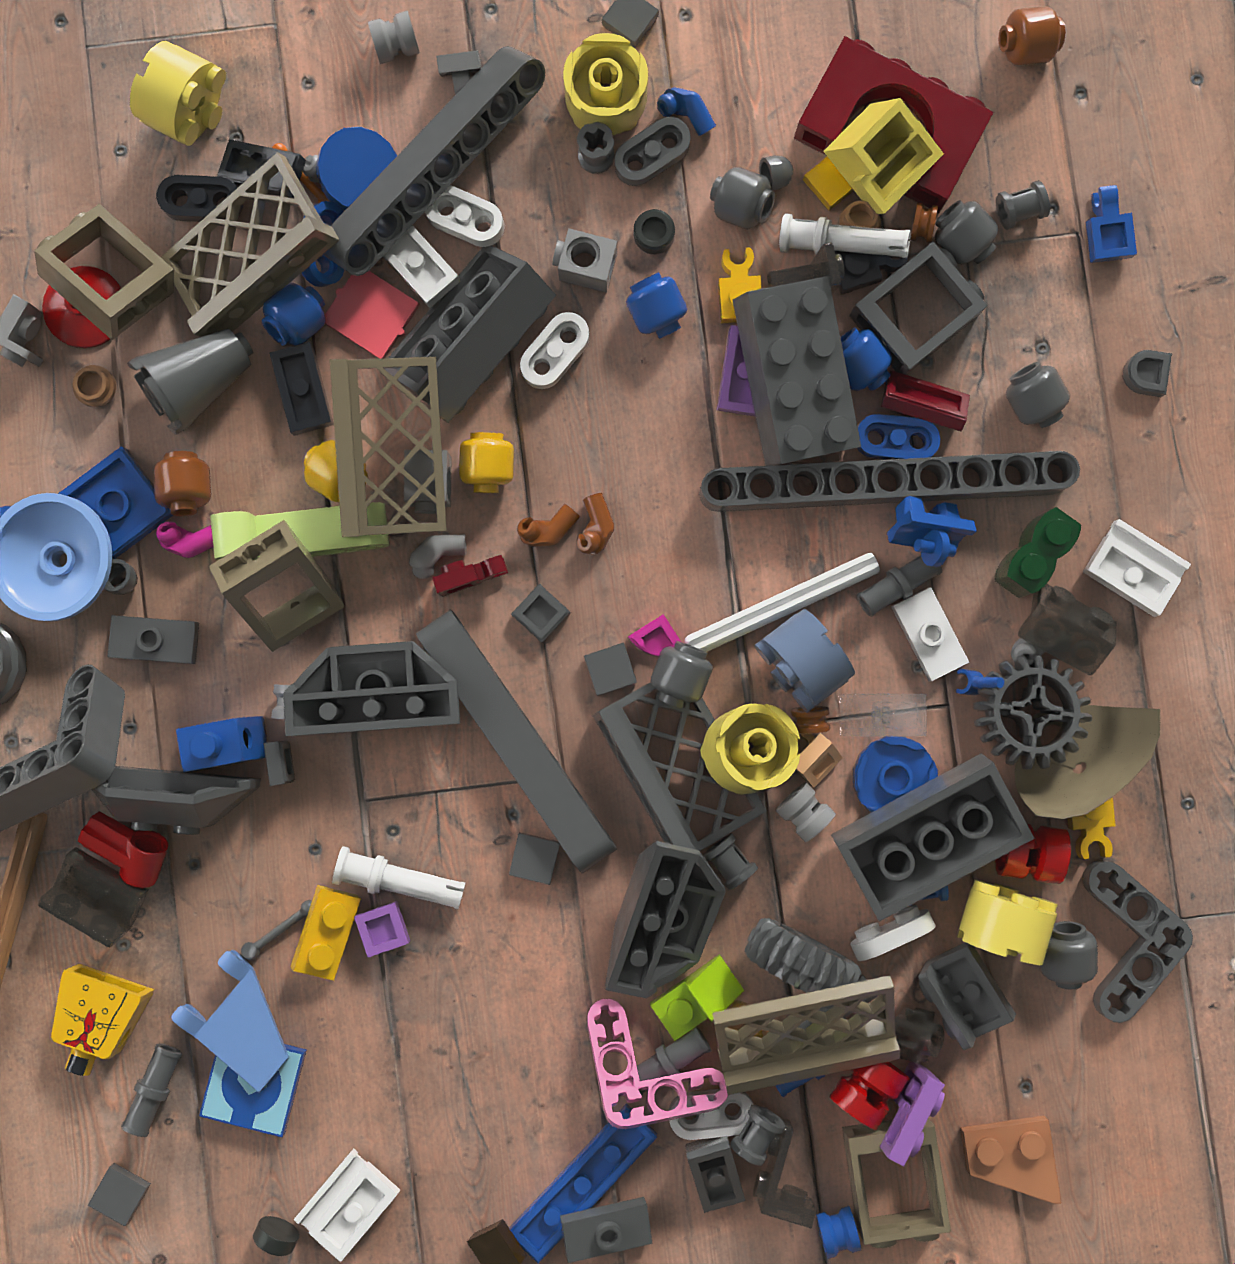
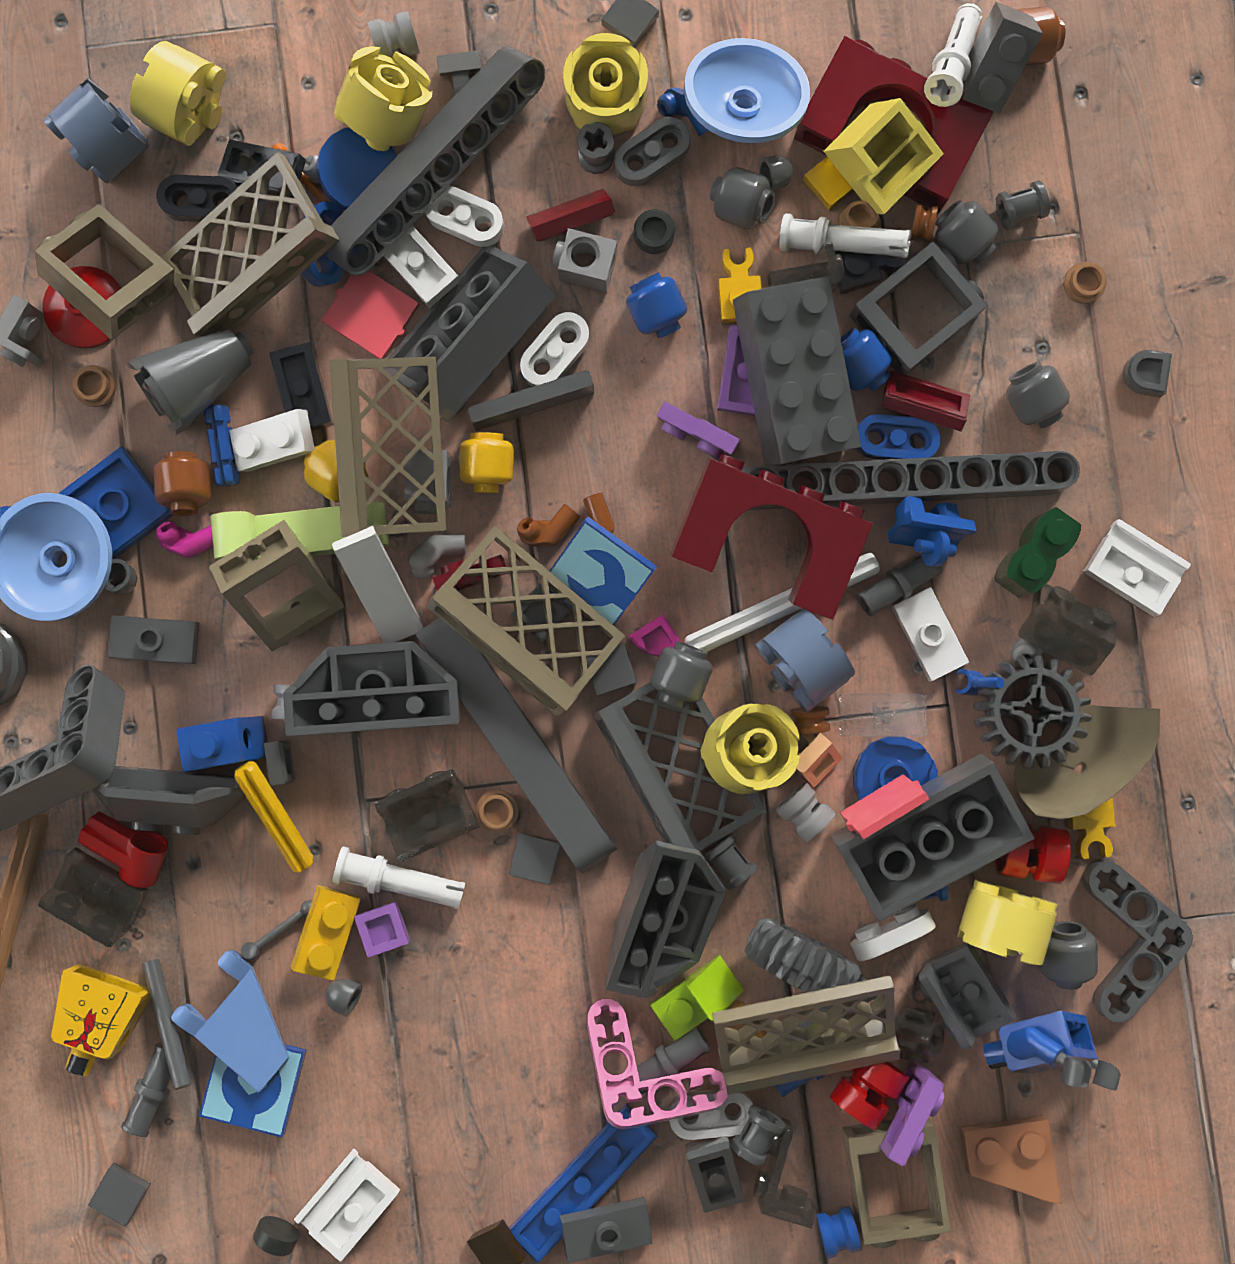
blue head [262,283,326,346] -> none
blue plate [1085,185,1137,263] -> none
none -> sand blue brick [43,78,149,183]
none -> dark grey bar [142,959,191,1090]
none -> blue axle [204,404,240,487]
none -> white plate [229,409,315,472]
none -> yellow axle [235,761,313,873]
none -> dark grey hinge [325,979,362,1017]
none -> white tile [332,526,424,643]
none -> light yellow brick [334,47,432,151]
none -> clear smoke bracket [374,769,480,862]
none -> dark tan fence [426,526,625,717]
none -> dark grey tile [468,370,594,431]
none -> medium nougat plate [476,790,519,832]
none -> dark red tile [526,189,615,242]
none -> tile [540,517,657,626]
none -> medium lavender plate [657,401,740,460]
none -> dark red arch [670,453,873,620]
none -> light blue dish [684,38,810,143]
none -> coral piece [840,774,929,840]
none -> white pin [924,3,983,107]
none -> dark grey brick [961,2,1043,114]
none -> blue torso [984,1011,1121,1091]
none -> medium nougat plate [1063,262,1107,304]

